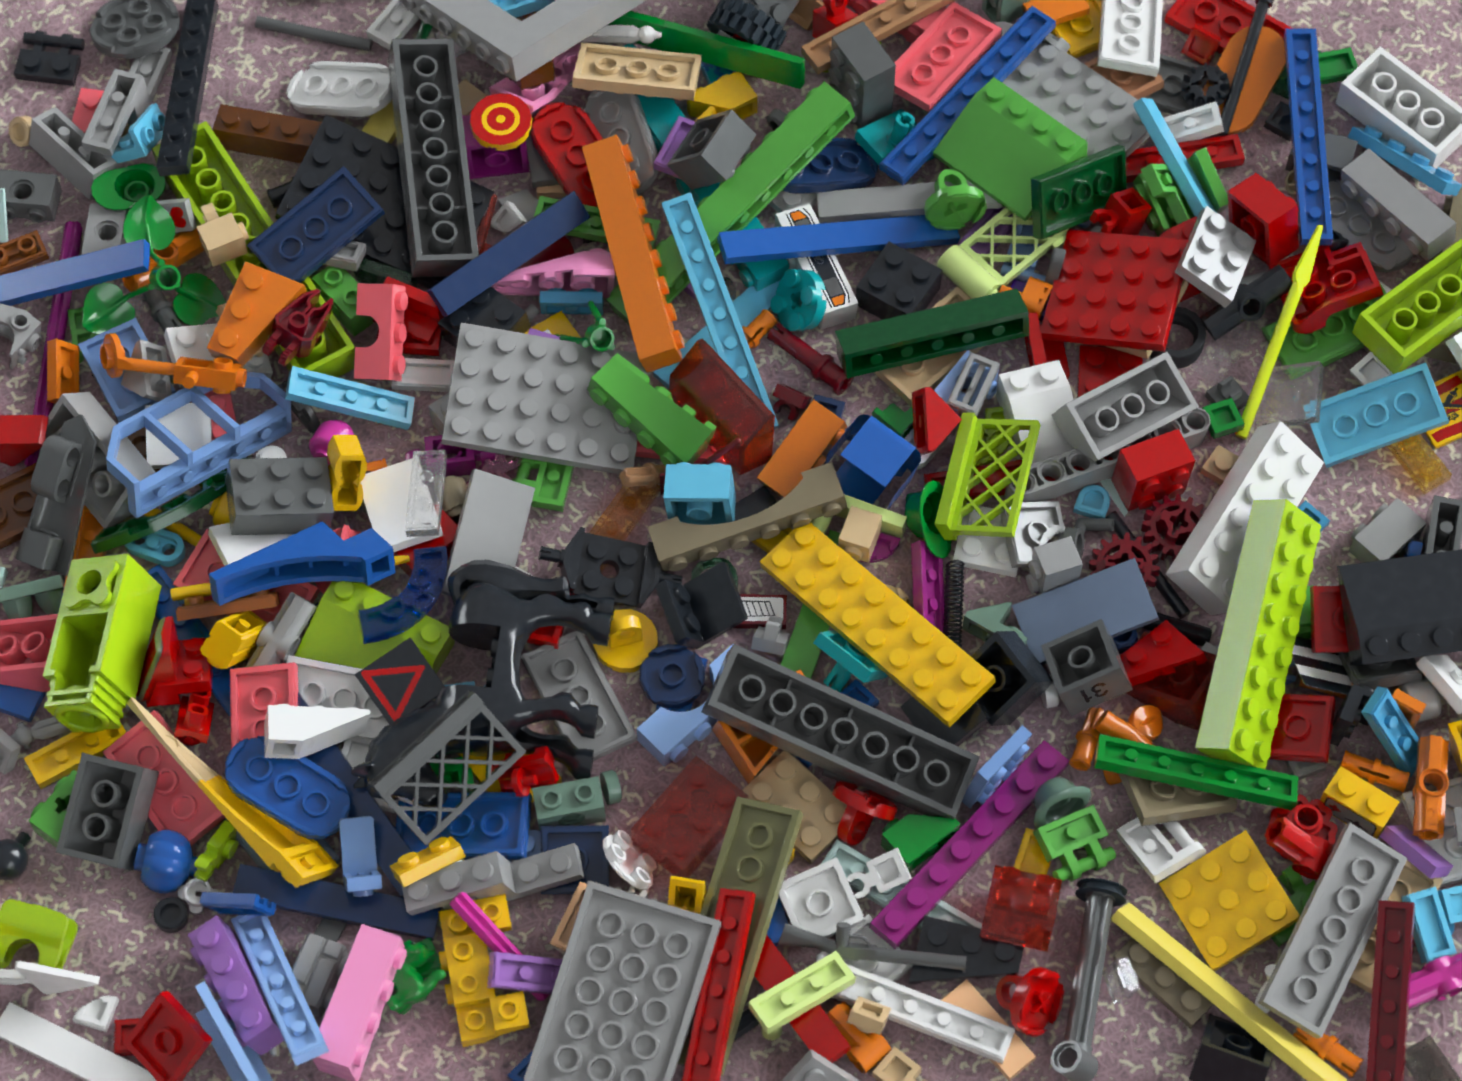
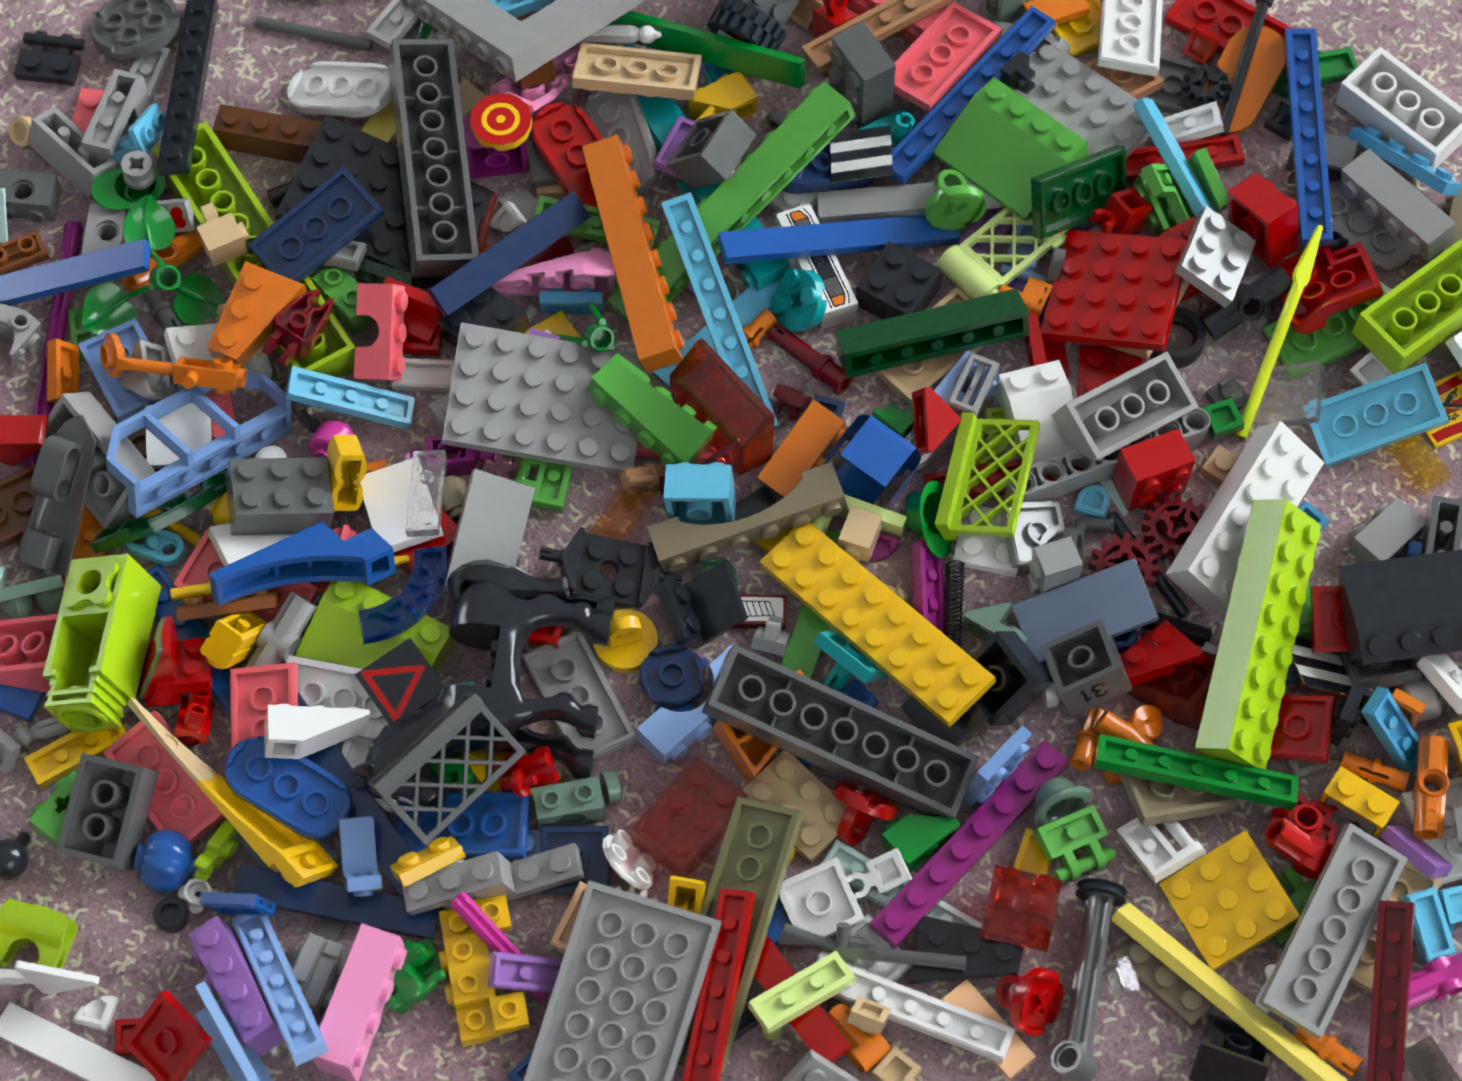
none -> light grey wheel [121,150,155,190]
none -> sticker [830,125,893,183]
none -> black tile [1000,50,1035,94]

